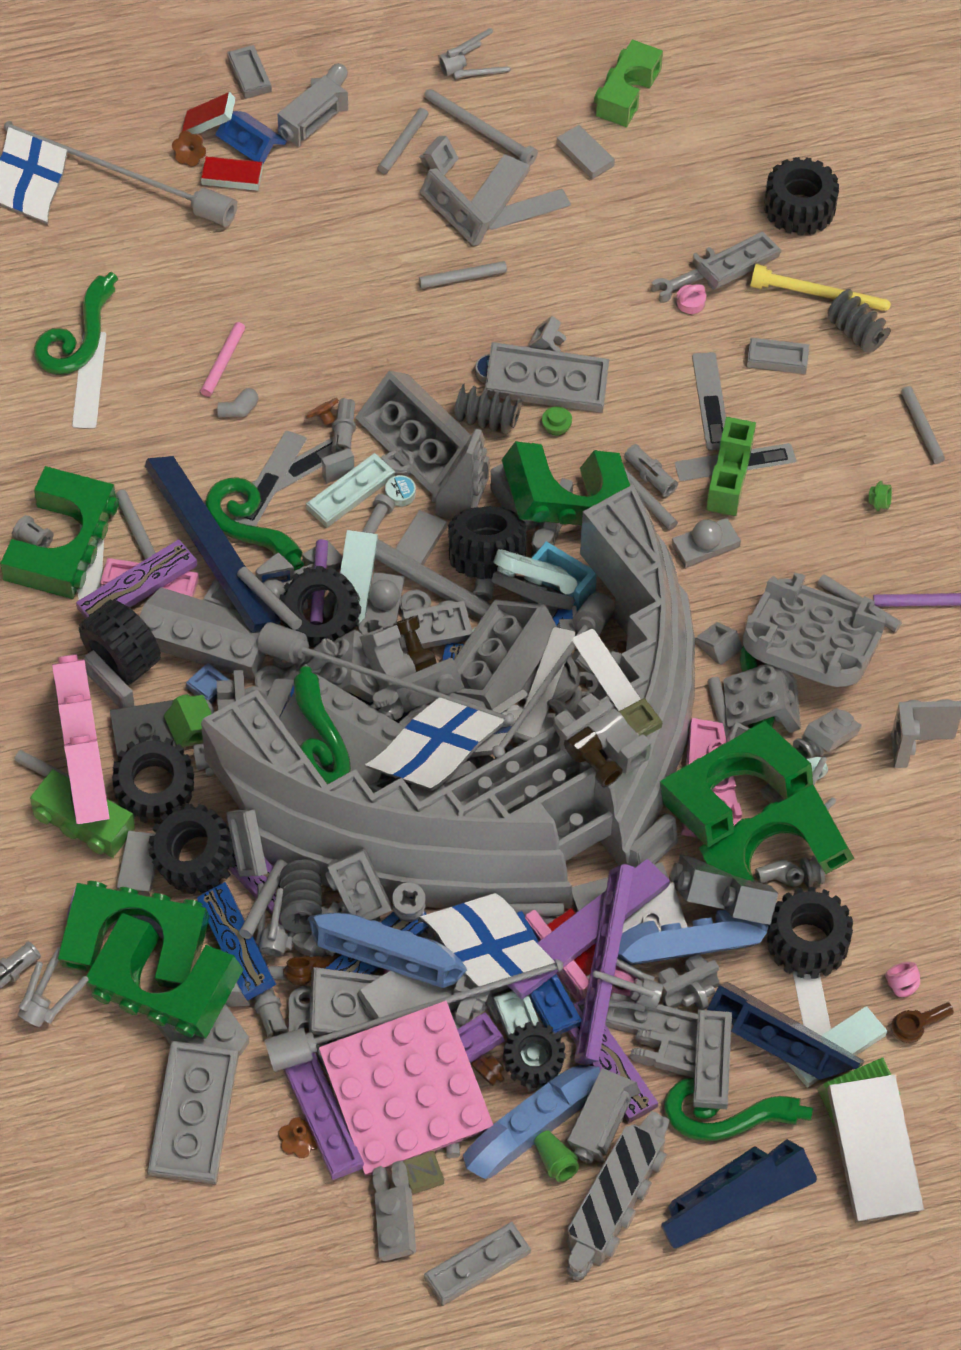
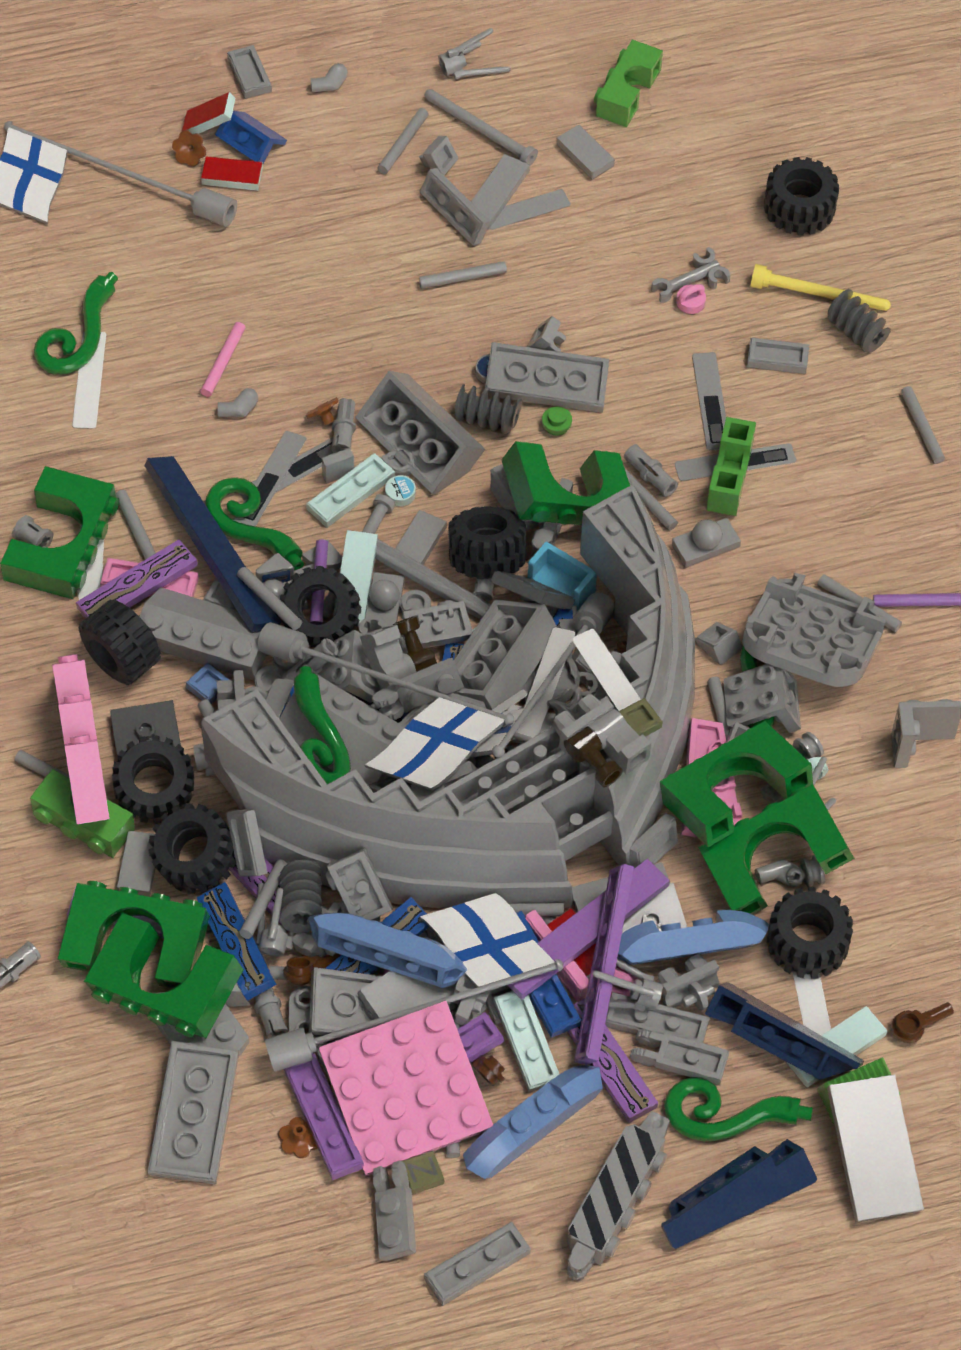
light grey plant [17,947,89,1027] -> none
light grey tile [84,650,135,708] -> none
bright green brick [164,694,212,747] -> none
light grey window [277,75,348,147] -> none
light grey wheel [392,882,425,922] -> none
light grey wedge [432,429,490,520] -> none
light aqua plate [493,549,577,594] -> none
black tyre [503,1022,566,1088] -> none
bright green cone [534,1131,579,1182] -> none
light grey window [568,1068,641,1164] -> none
dark grey arch [670,854,778,925] -> none
light grey tile [693,1010,732,1109] -> none
light grey tile [697,231,781,289] -> none
light grey plate [804,708,862,752] -> none
bright green plate [869,481,892,511] -> none
bright pink tile [885,962,920,998] -> none

